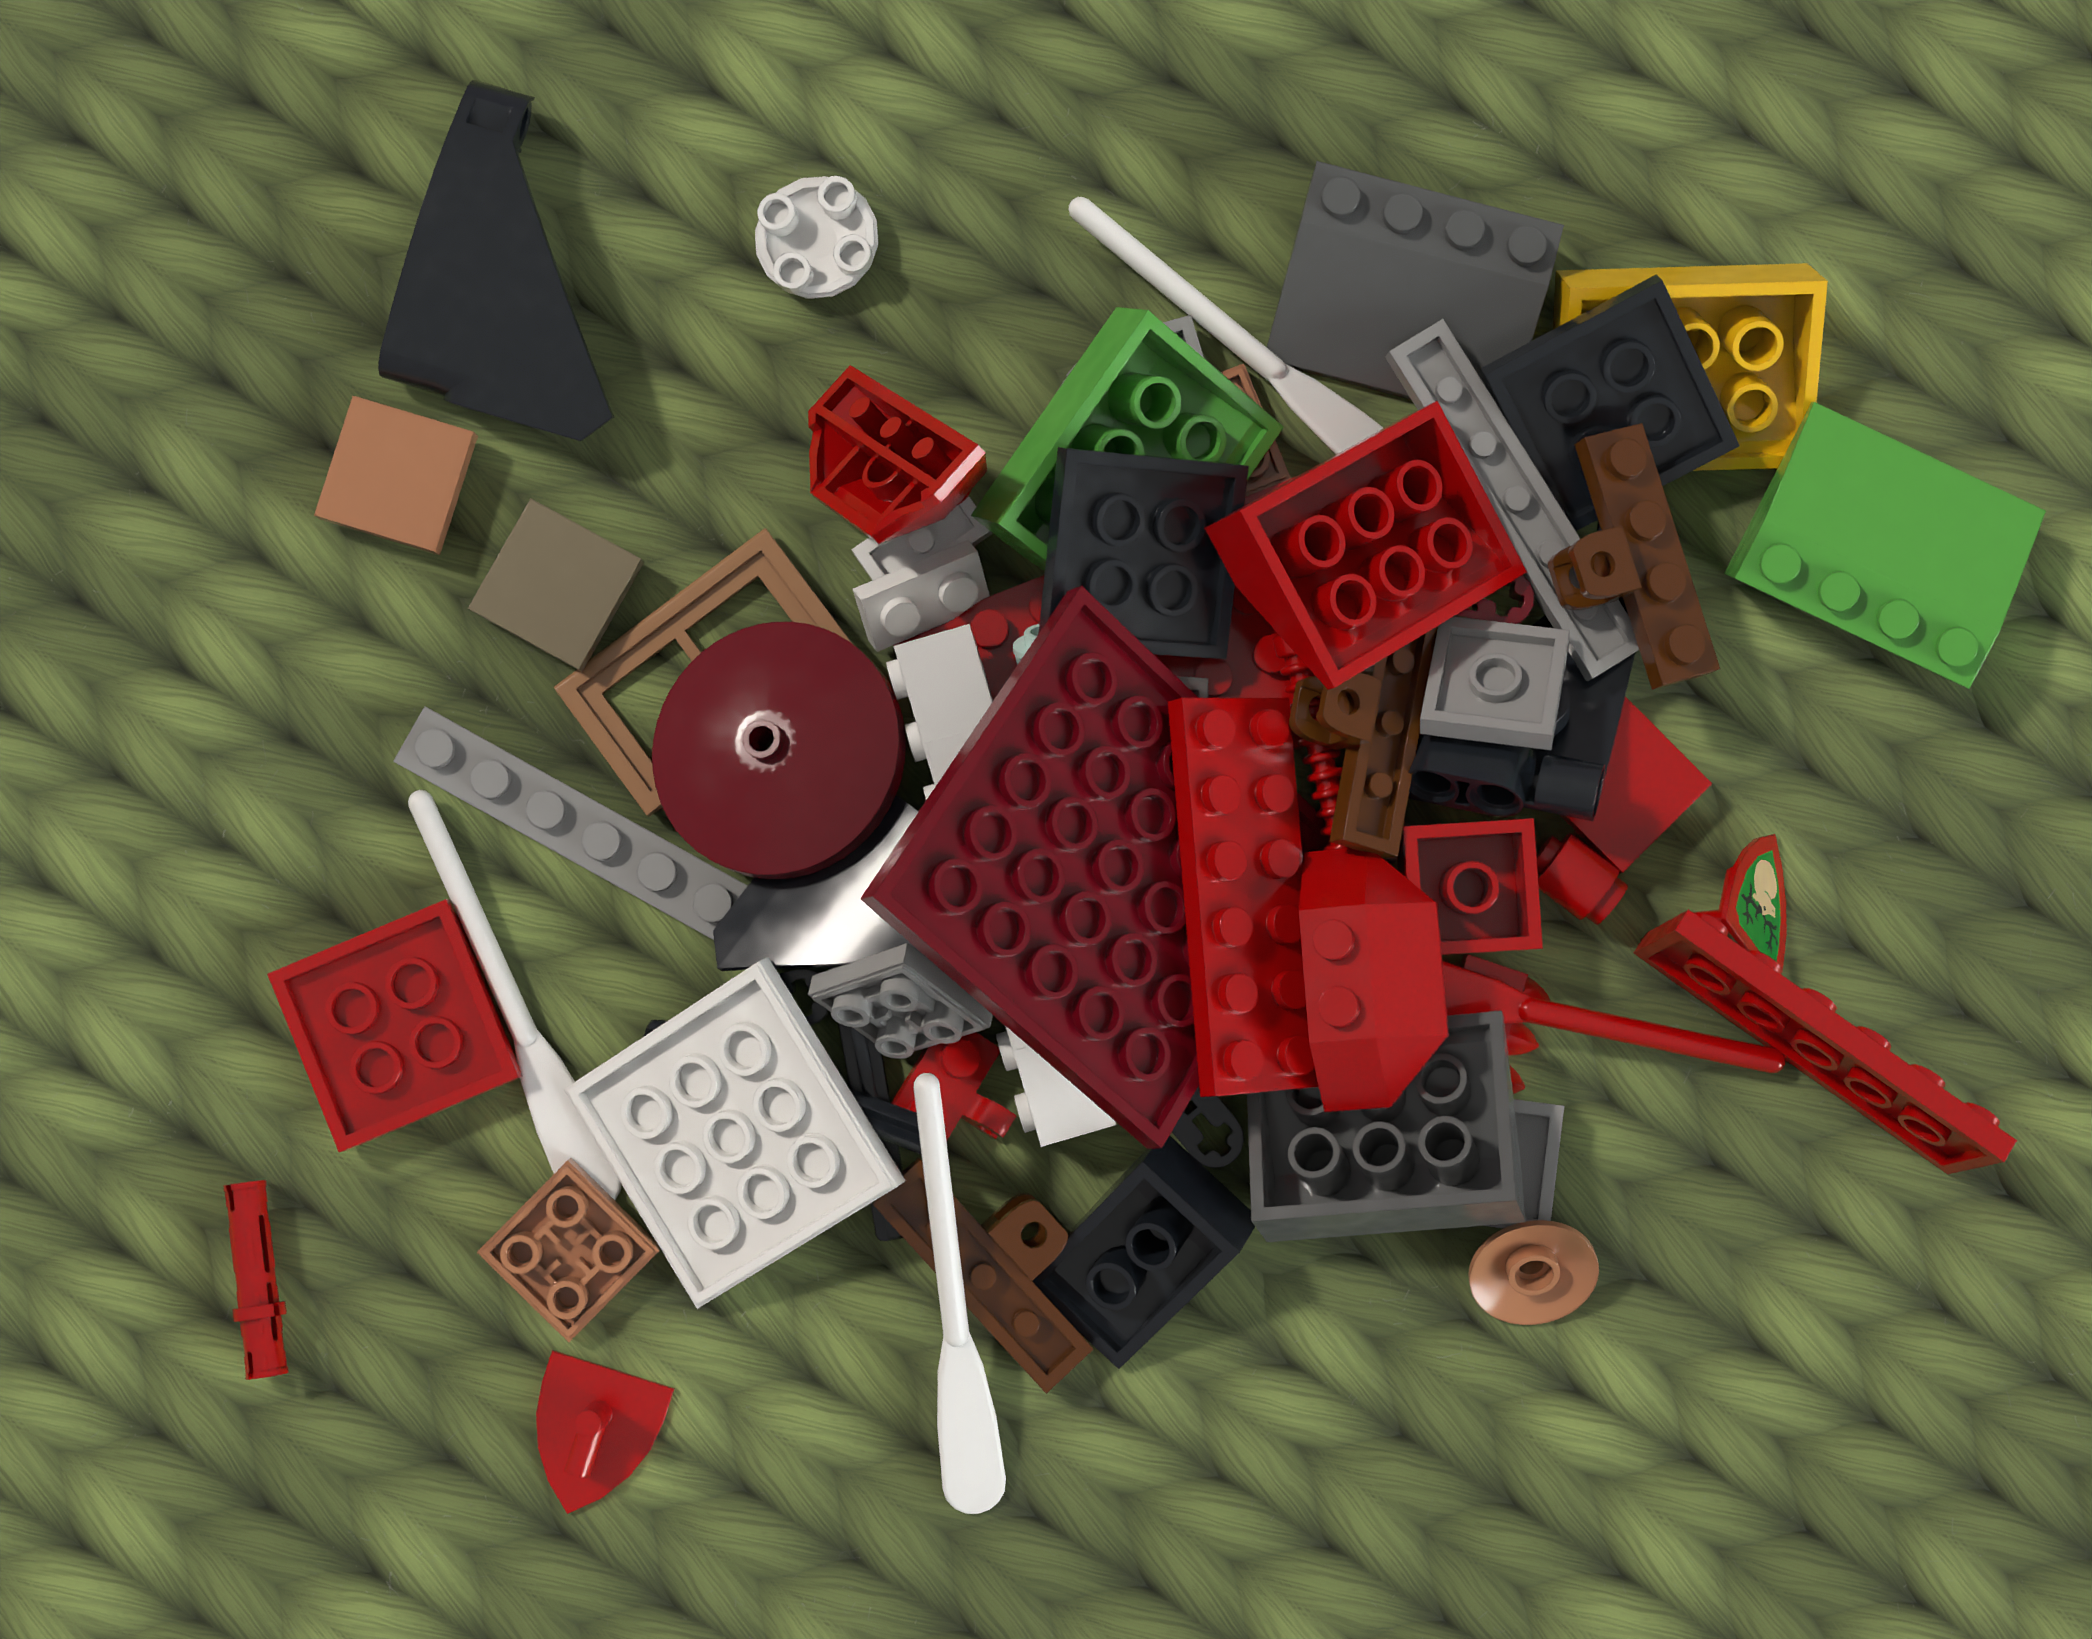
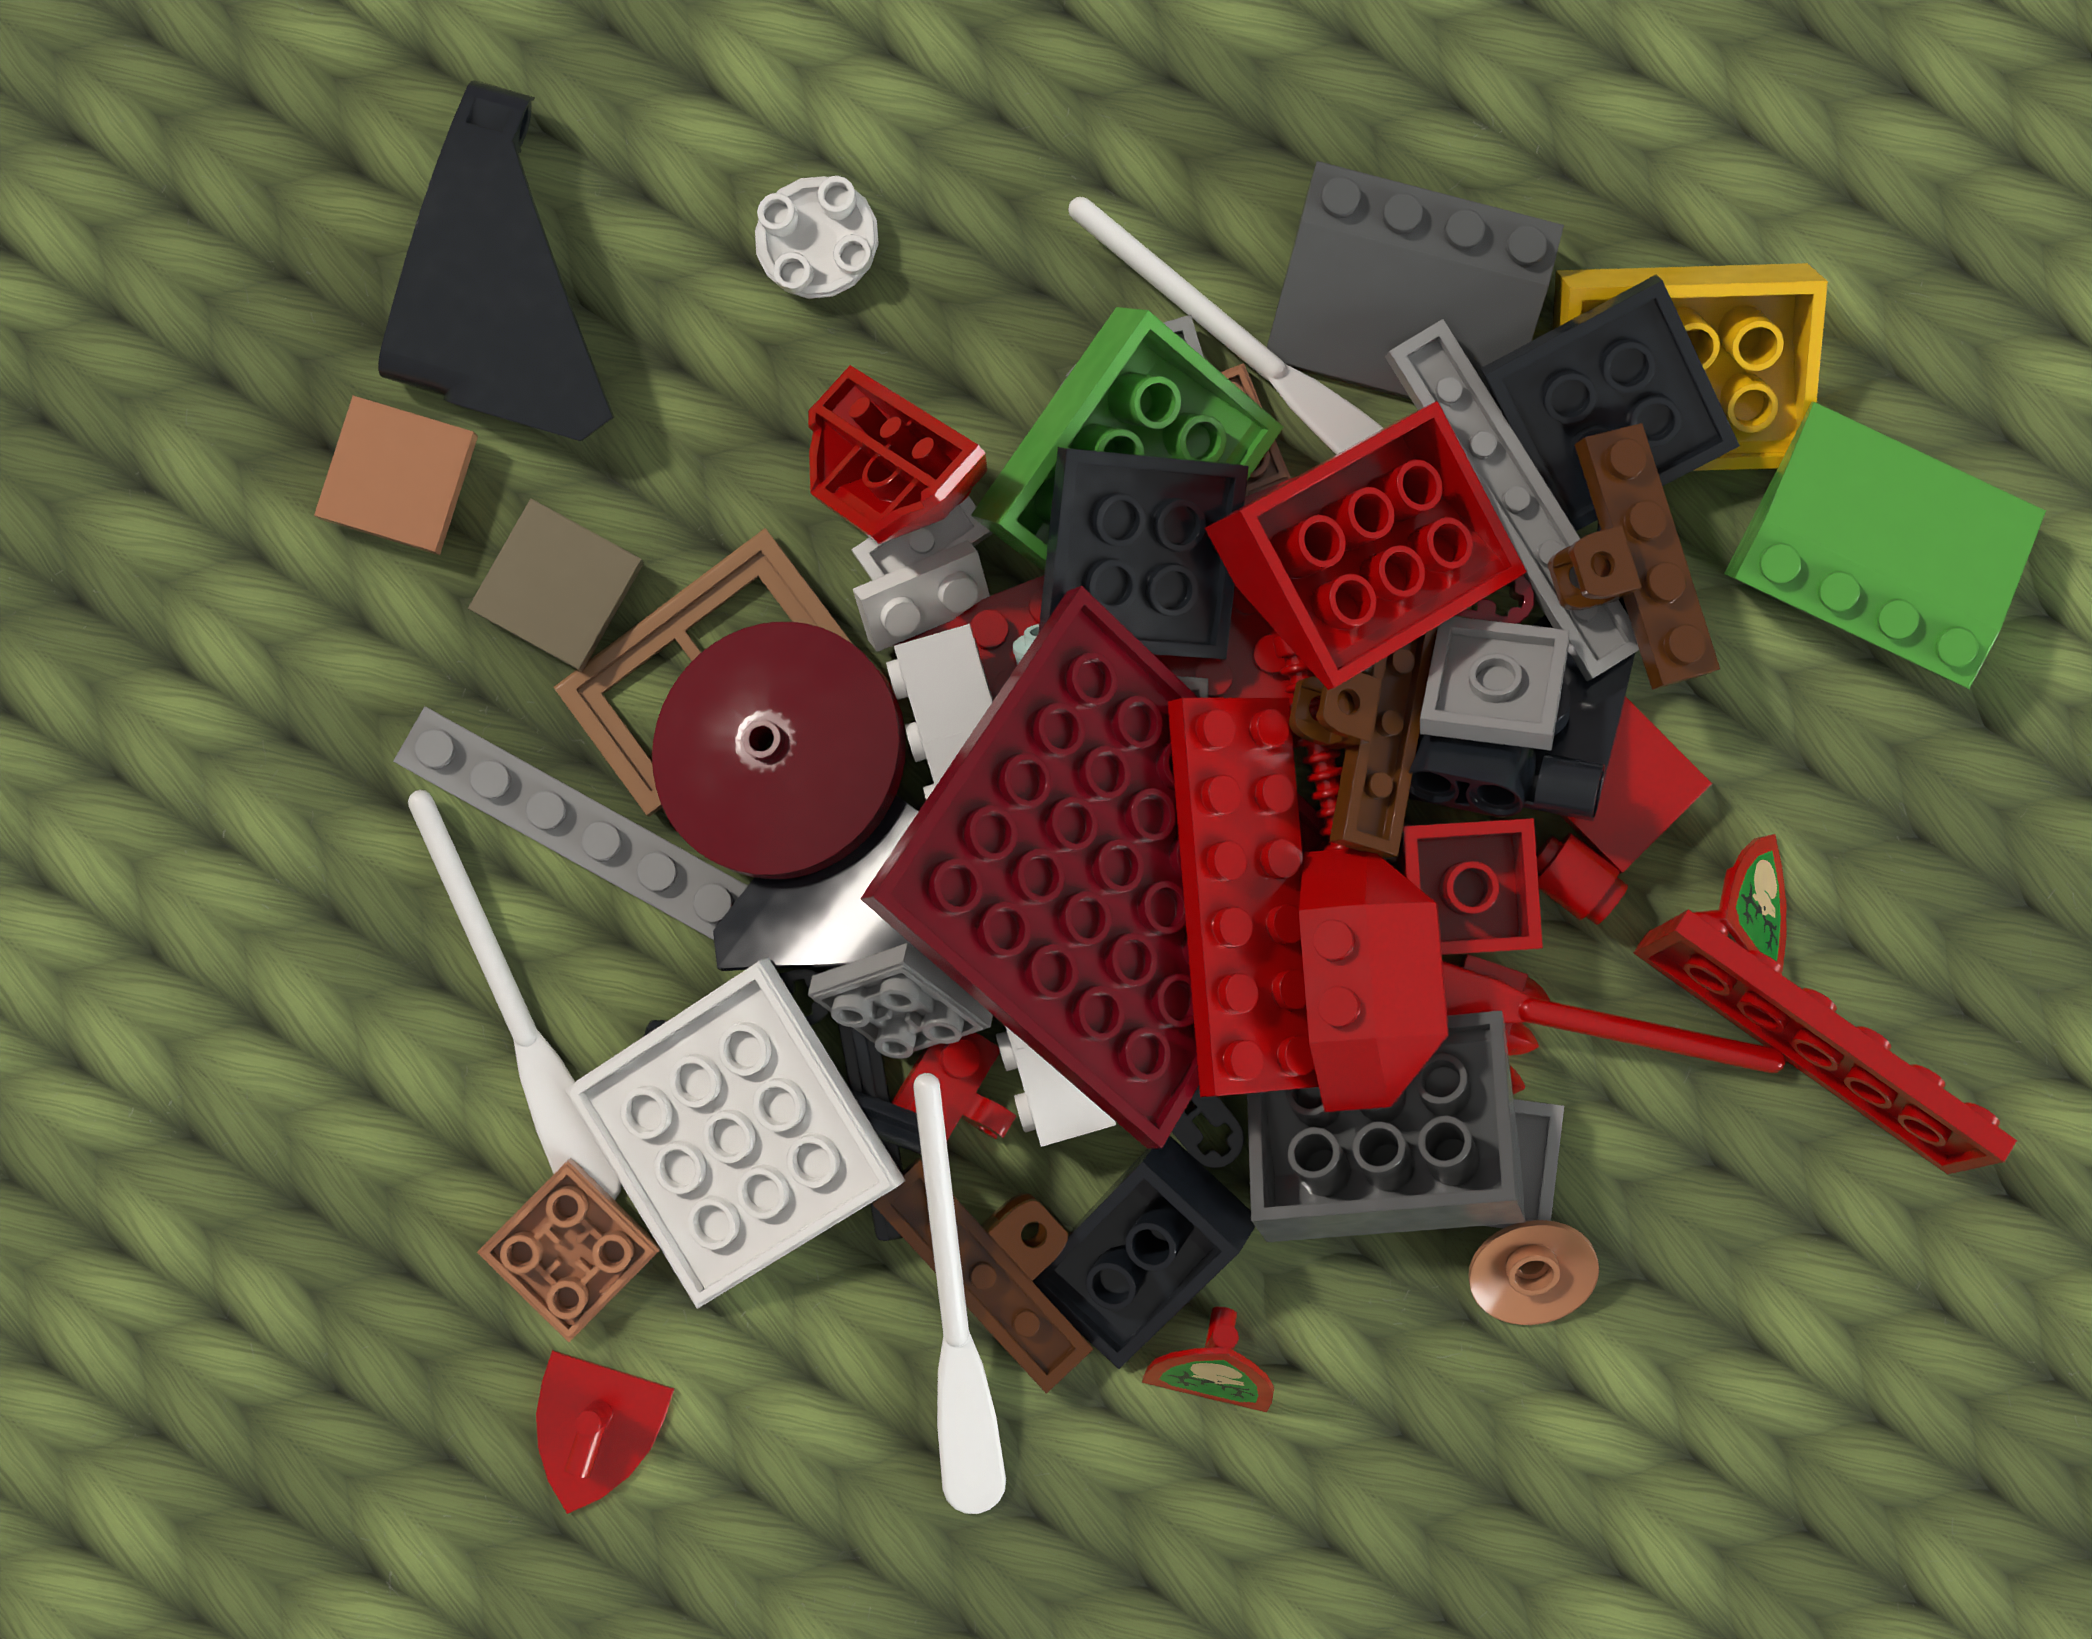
red pin [223,1180,289,1380] -> none
red plate [267,899,523,1153] -> none
none -> shield [1142,1306,1274,1412]

